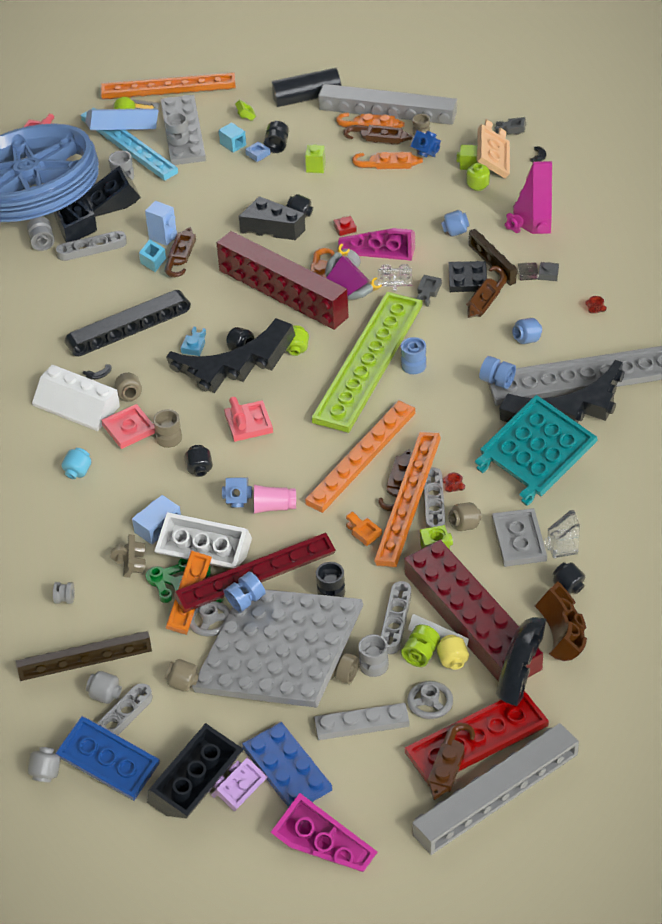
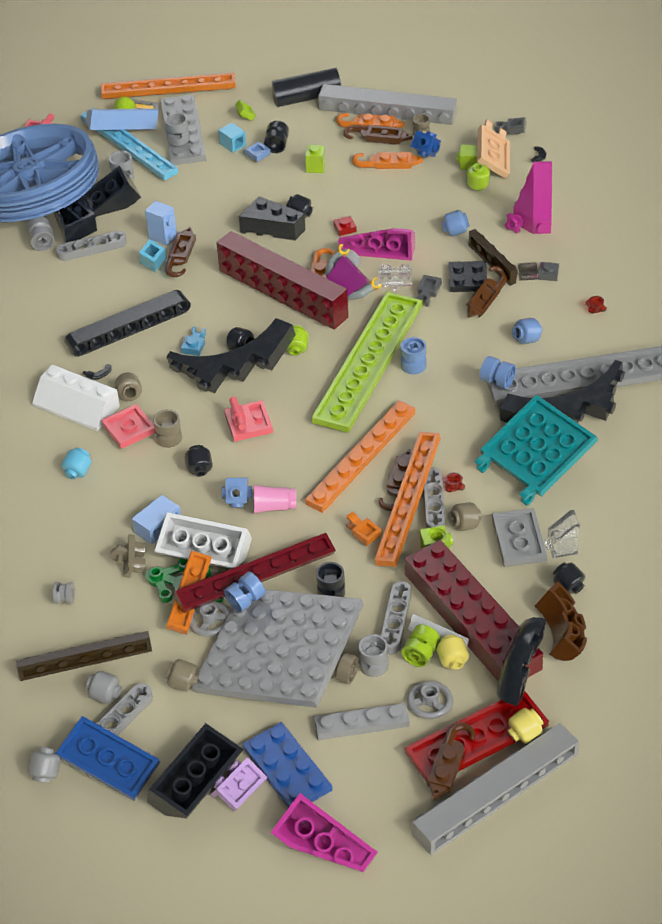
none -> light yellow head [508,708,544,744]

